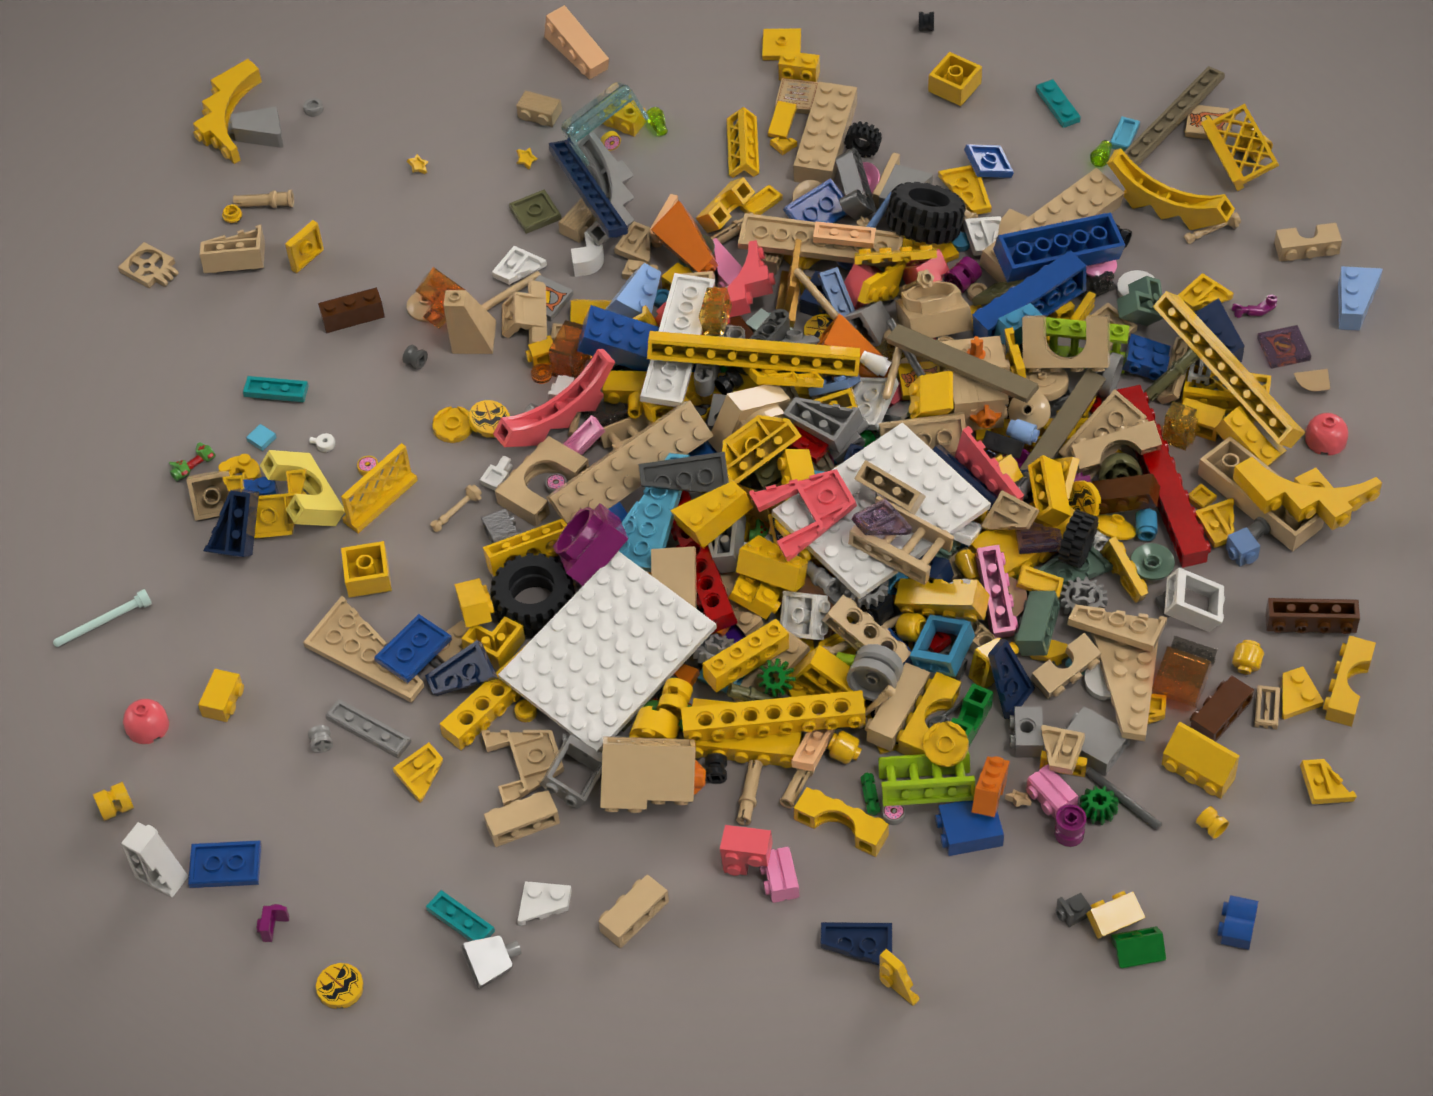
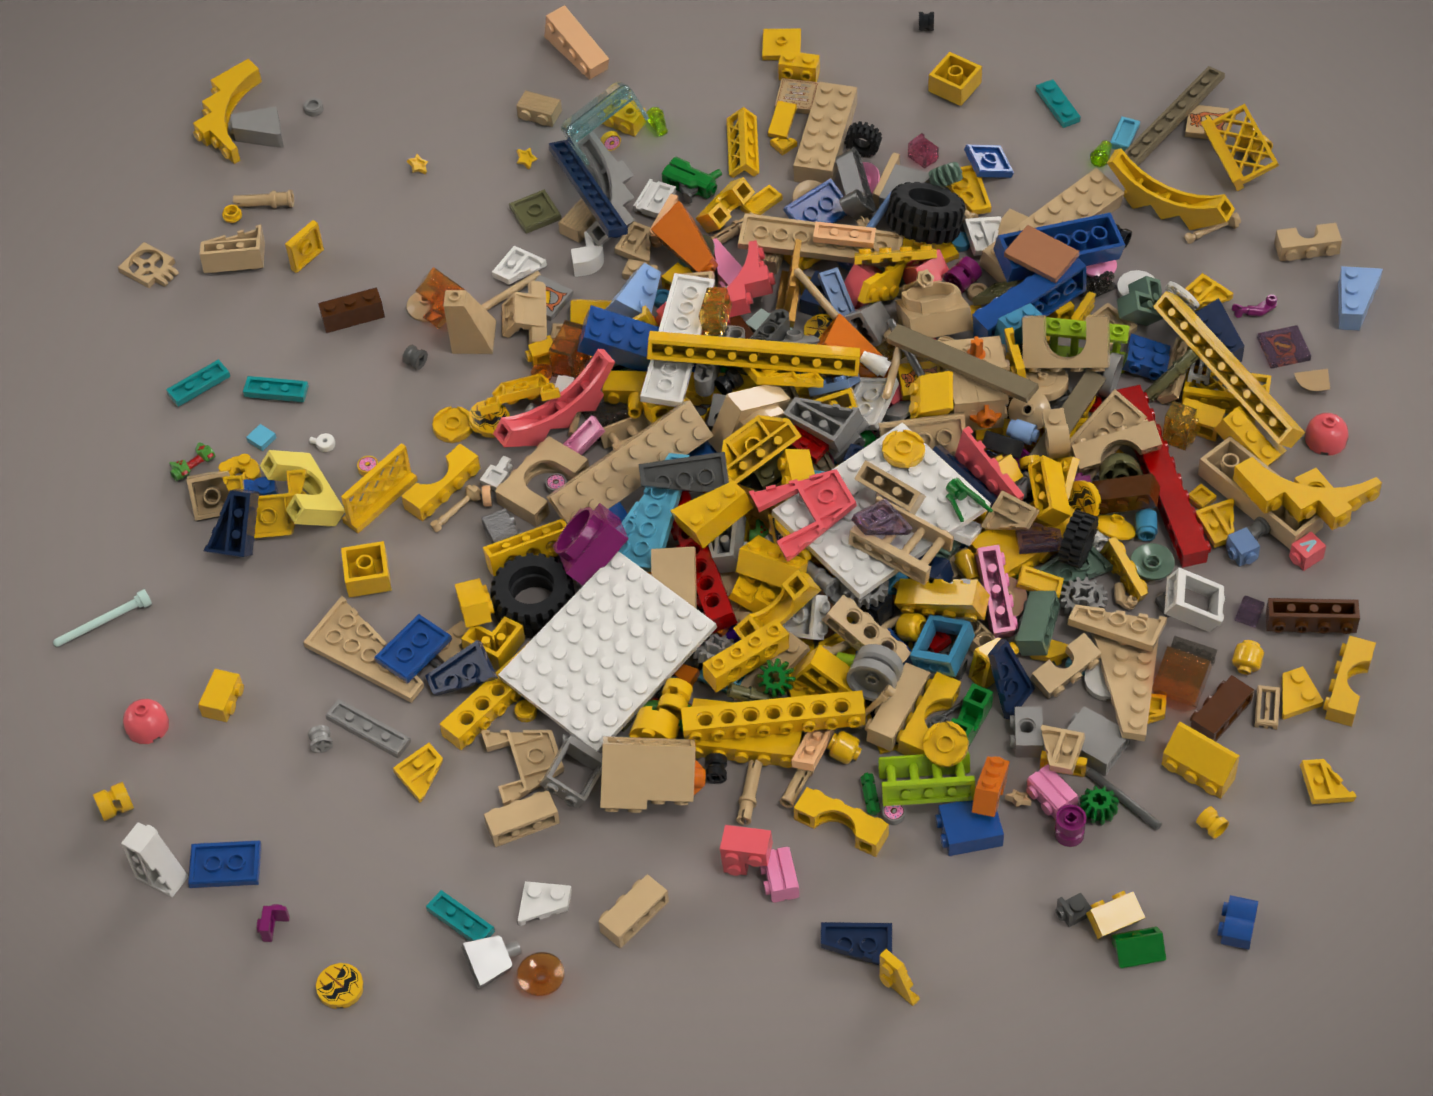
none -> teal plate [166,359,231,407]
none -> yellow arch [401,444,481,521]
none -> yellow wing [479,373,561,416]
none -> light nougat tile [482,485,492,507]
none -> clear orange dish [517,952,565,996]
none -> white plate [633,179,676,218]
none -> green piece [662,157,722,204]
none -> yellow arch [733,570,821,639]
none -> yellow tile [882,430,925,468]
none -> clear pink brick [908,133,939,169]
none -> sand green gear [928,162,963,188]
none -> green plant [946,478,993,522]
none -> nougat tile [1004,225,1079,283]
none -> yellow tile [1019,455,1040,470]
none -> tan brick [1042,408,1071,459]
none -> tan arm [1114,582,1138,610]
none -> white wheel [1165,281,1200,310]
none -> clear purple slope [1235,595,1265,628]
none -> coral brick [1289,531,1326,571]

